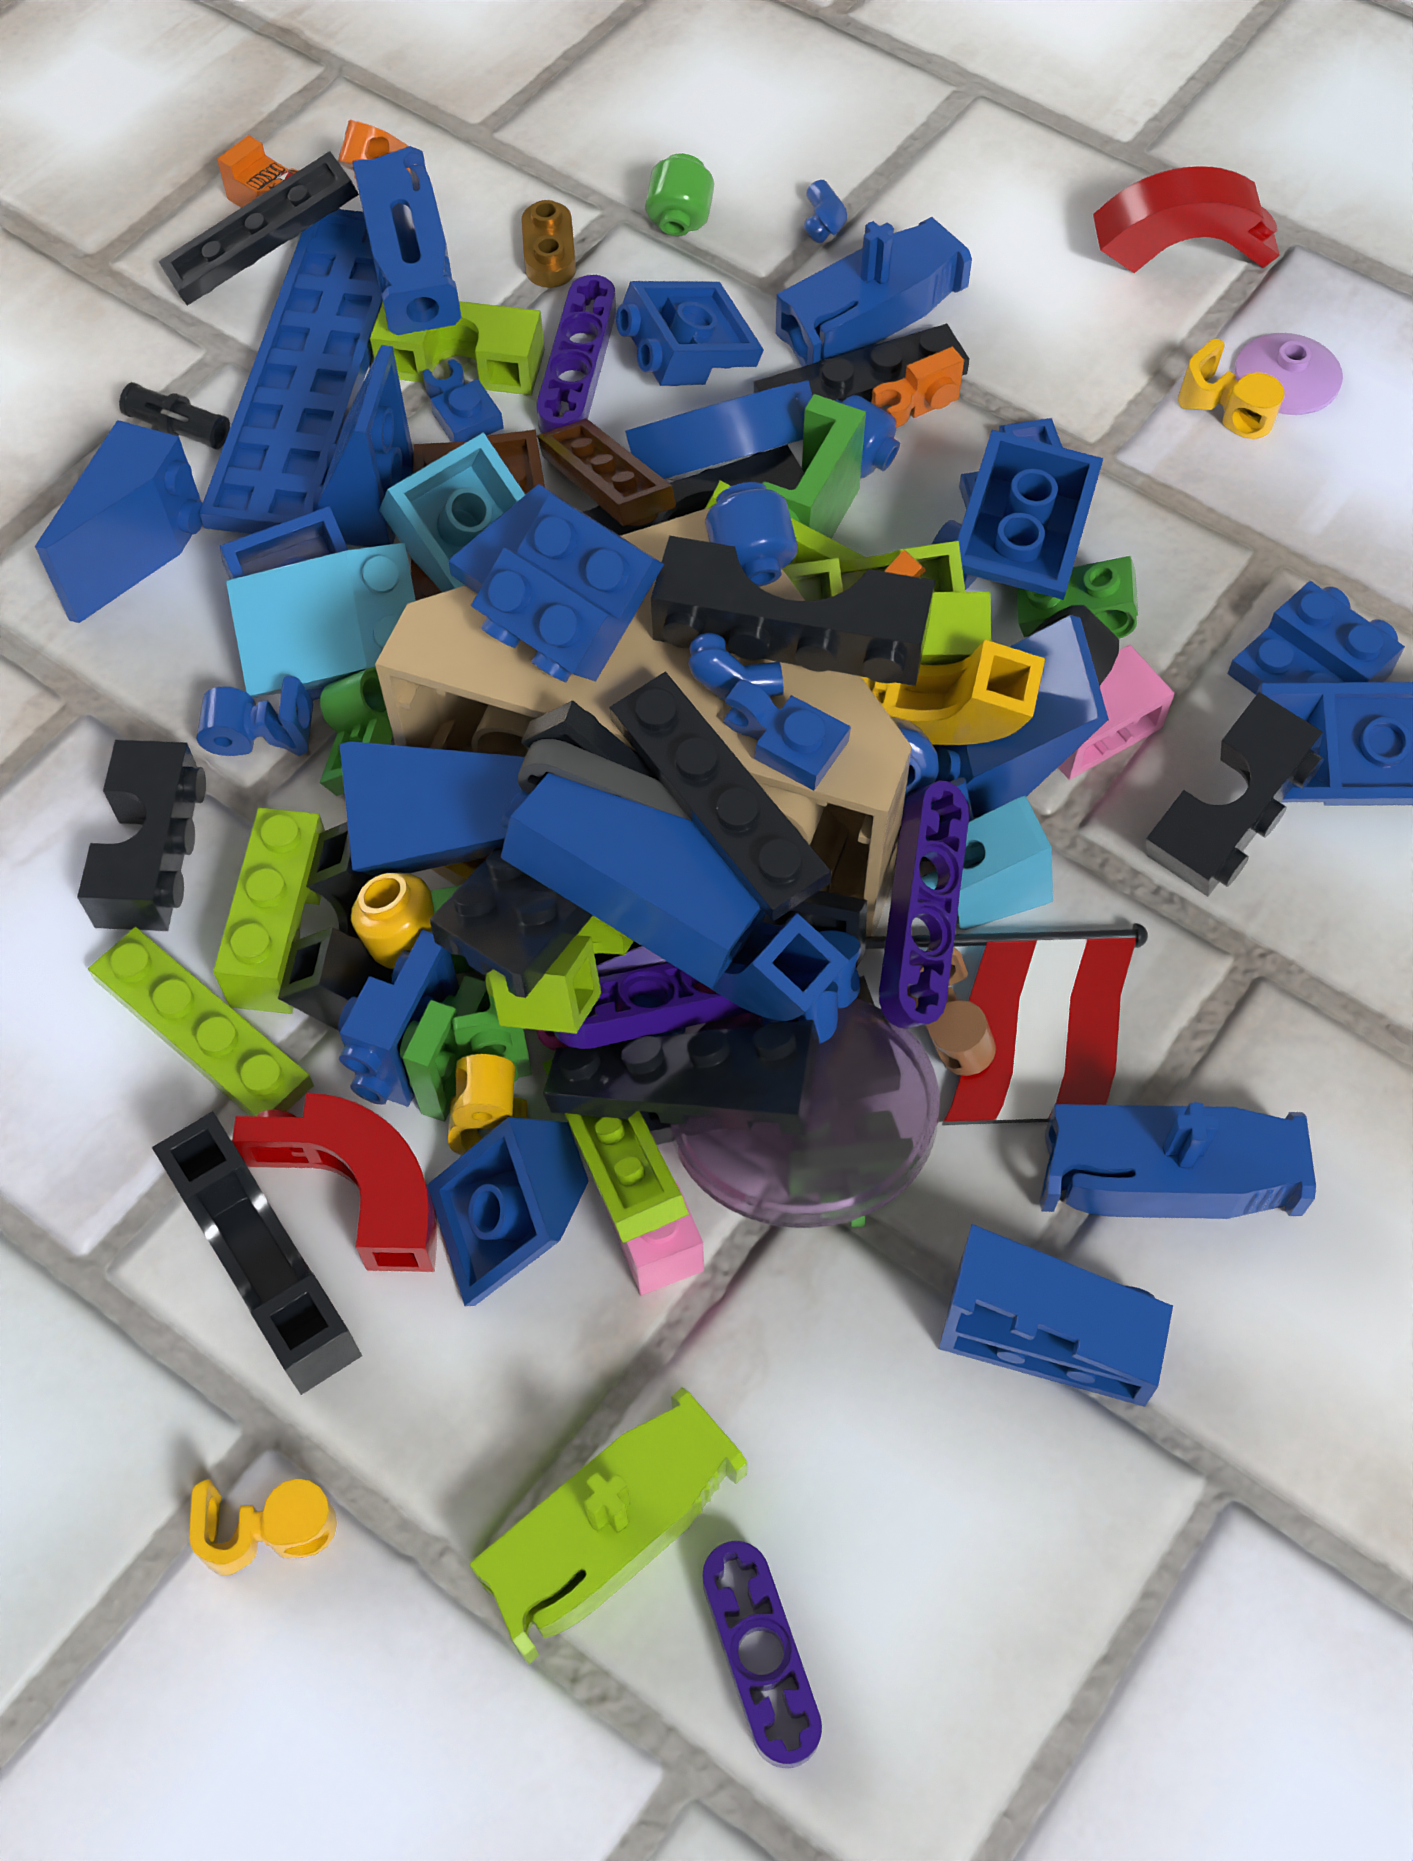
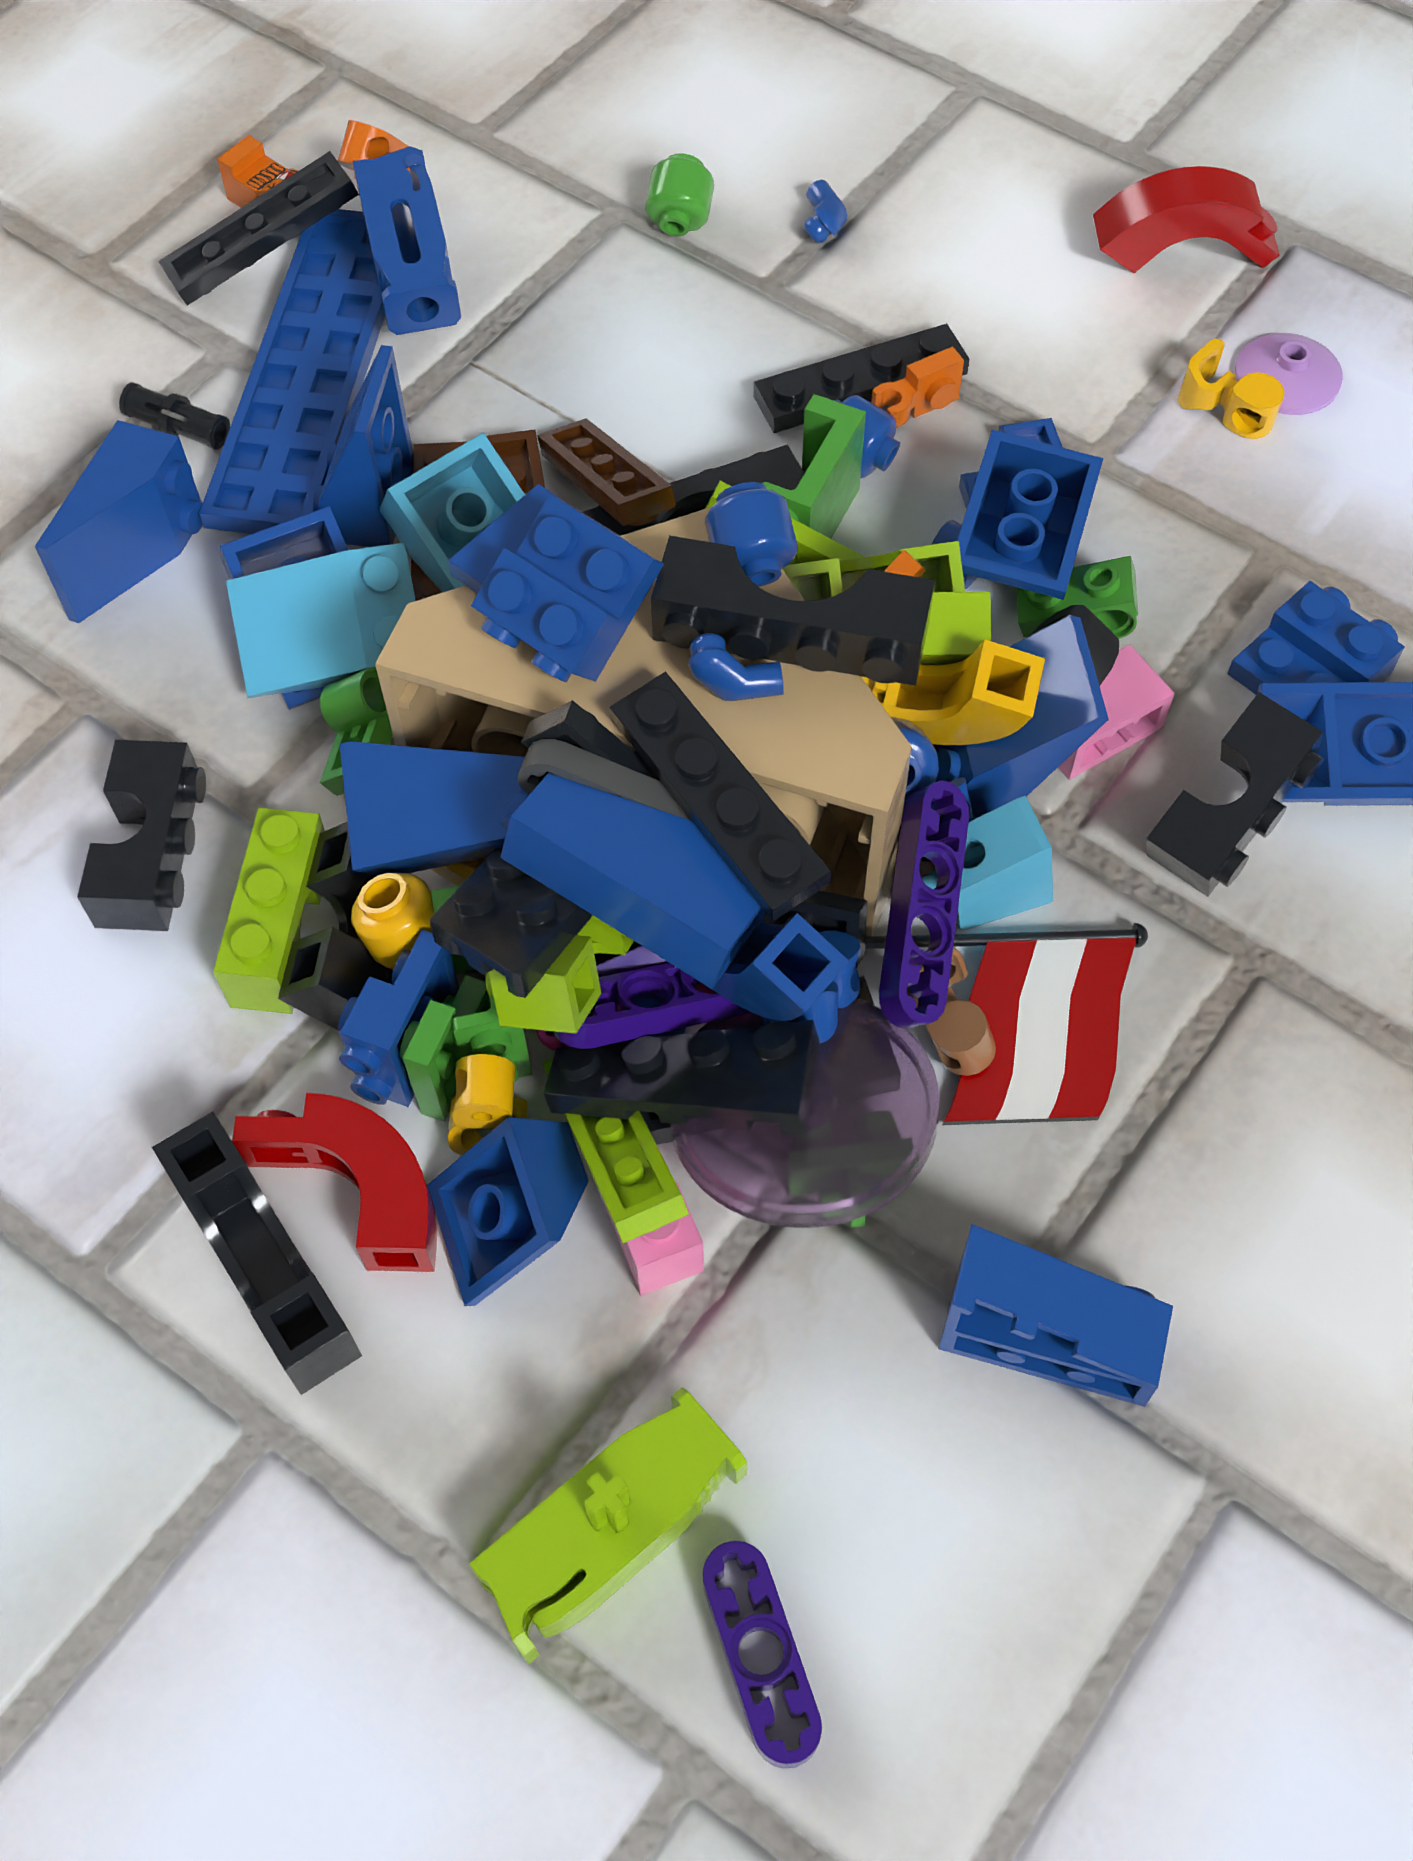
lime plate [88,927,314,1116] -> none
yellow leg [189,1479,337,1576] -> none
blue leg [196,676,314,756] -> none
lime arch [370,301,545,396] -> none
blue plate [423,359,504,442] -> none
pearl gold plate [521,200,576,288] -> none
dark purple beam [537,275,616,434] -> none
blue plate [616,281,764,386] -> none
blue arch [625,380,812,479] -> none
blue plate [724,679,851,791] -> none
blue piece [775,217,972,367] -> none
blue piece [1039,1102,1316,1219] -> none

